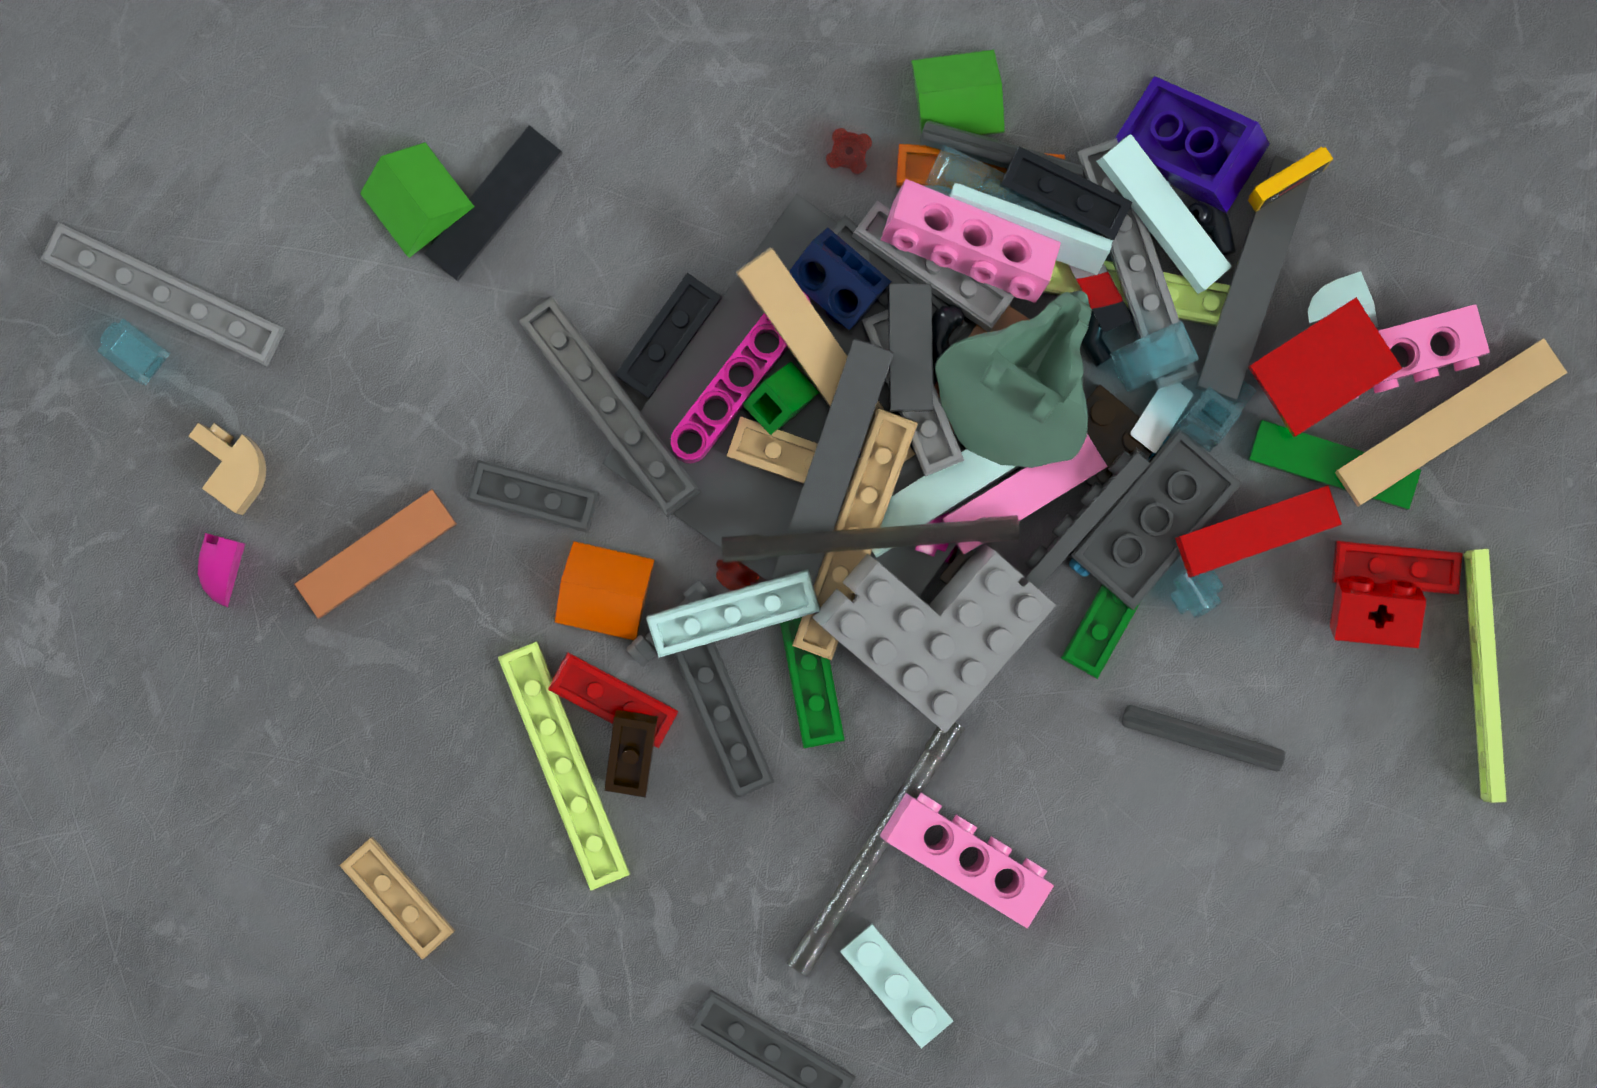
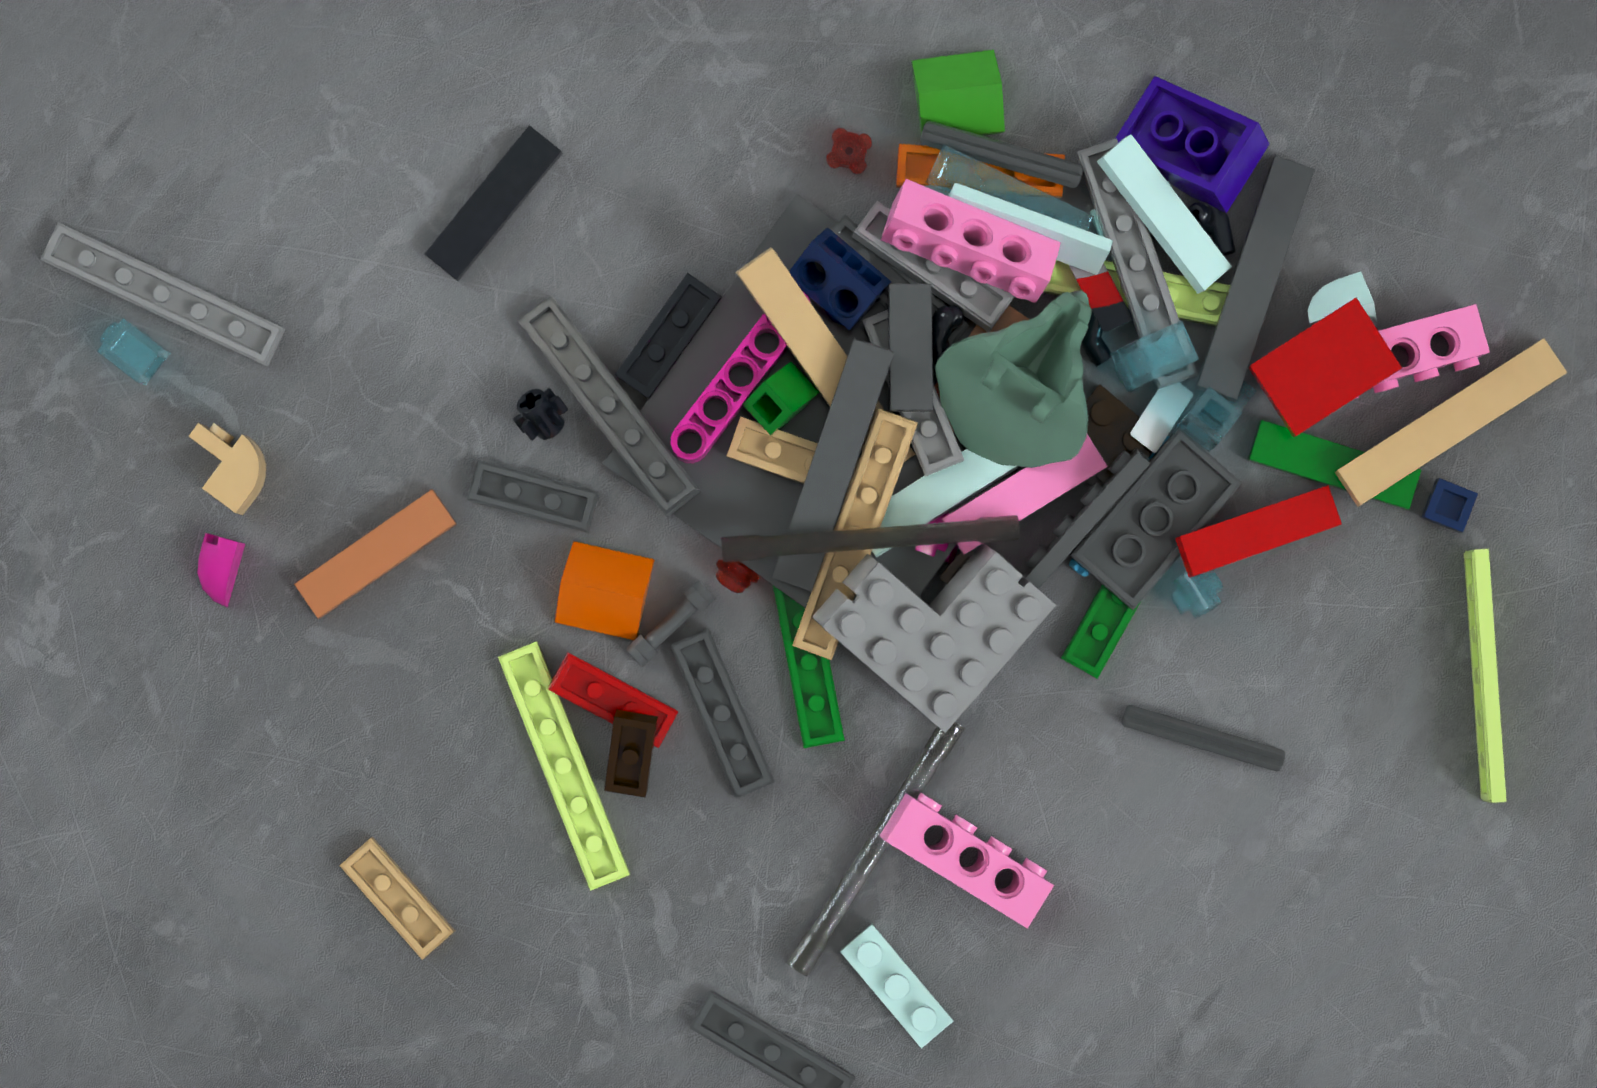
bright green slope [360,142,475,258] -> none
light aqua tile [646,569,820,658] -> none
black plate [999,146,1132,240] -> none
yellow tile [1248,147,1333,212] -> none
red brick [1330,576,1427,649] -> none
red tile [1332,541,1463,595] -> none
none -> black gear [513,388,568,441]
none -> dark blue plate [1421,478,1478,533]

